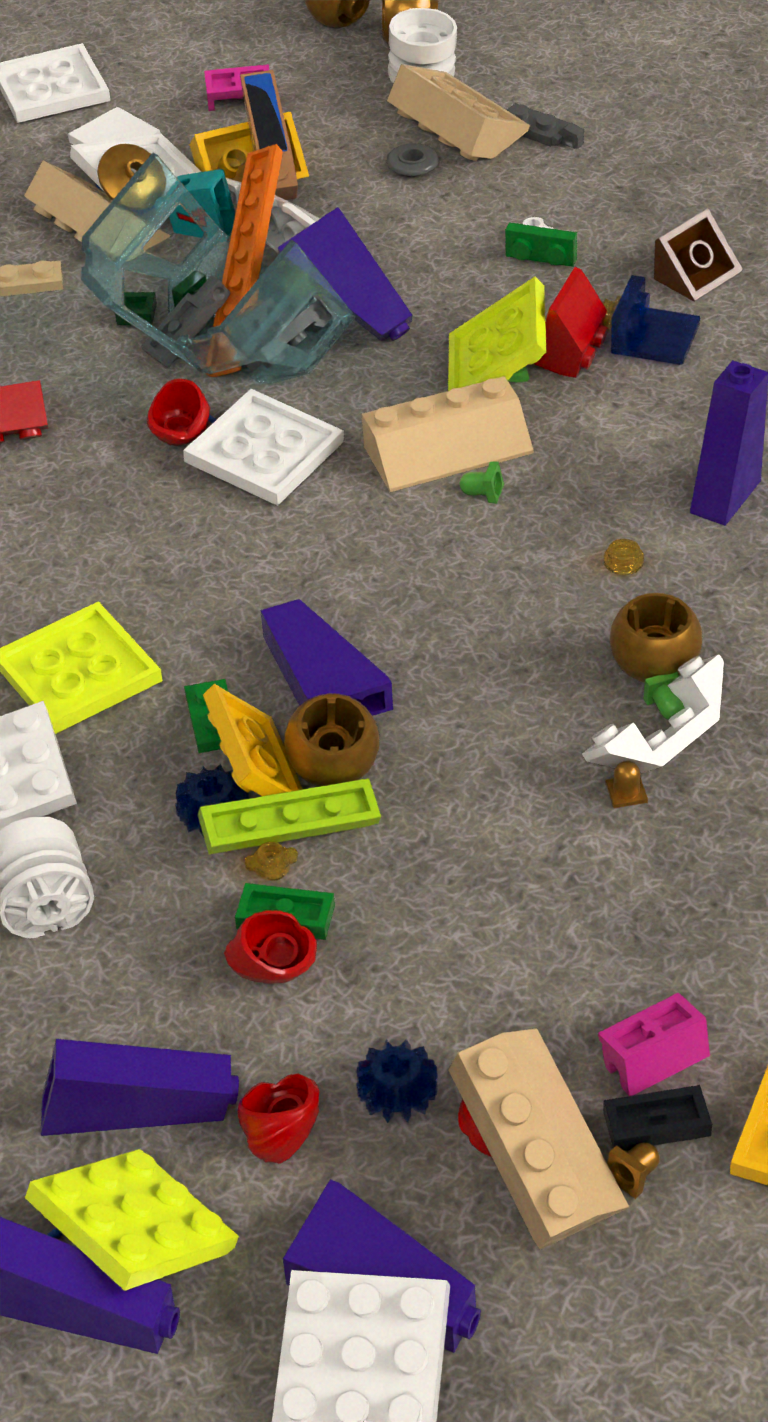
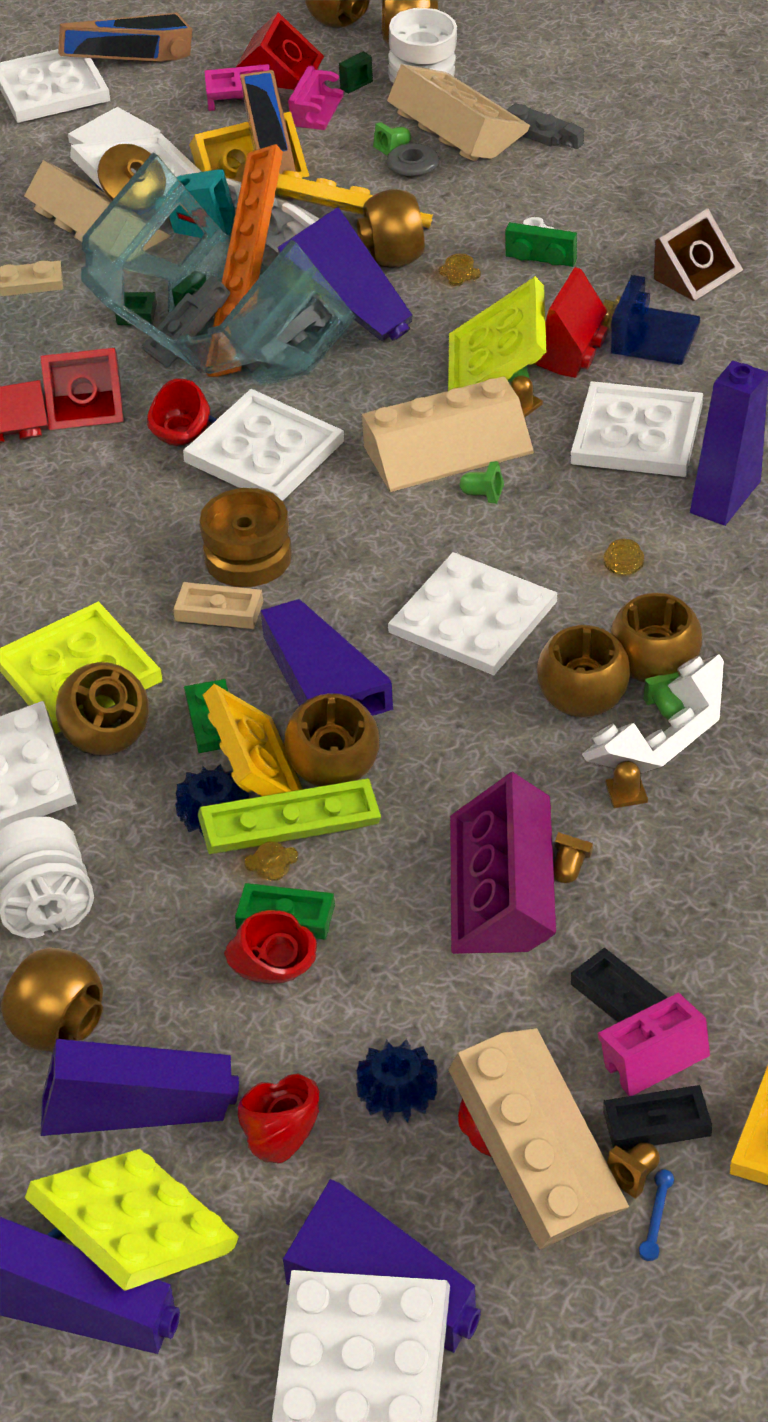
none -> pearl gold wheel [1,948,103,1052]
none -> red slope [40,348,124,430]
none -> pearl gold wheel [56,662,149,755]
none -> slope [58,13,192,62]
none -> tan plate [173,582,263,629]
none -> pearl gold wheel [199,488,292,587]
none -> red slope [236,12,324,90]
none -> yellow plate [275,170,433,229]
none -> dark pink hinge [288,66,344,130]
none -> dark green plate [339,51,373,94]
none -> pearl gold wheel [357,189,425,267]
none -> bright green piece [373,122,411,156]
none -> white plate [388,552,557,675]
none -> clear yellow plate [439,253,481,286]
none -> magenta slope [450,772,556,954]
none -> pearl gold piece [511,376,543,418]
none -> pearl gold wheel [537,625,630,717]
none -> pearl gold piece [553,832,593,883]
none -> white plate [571,381,703,477]
none -> black plate [571,947,668,1022]
none -> blue hinge [639,1169,674,1261]

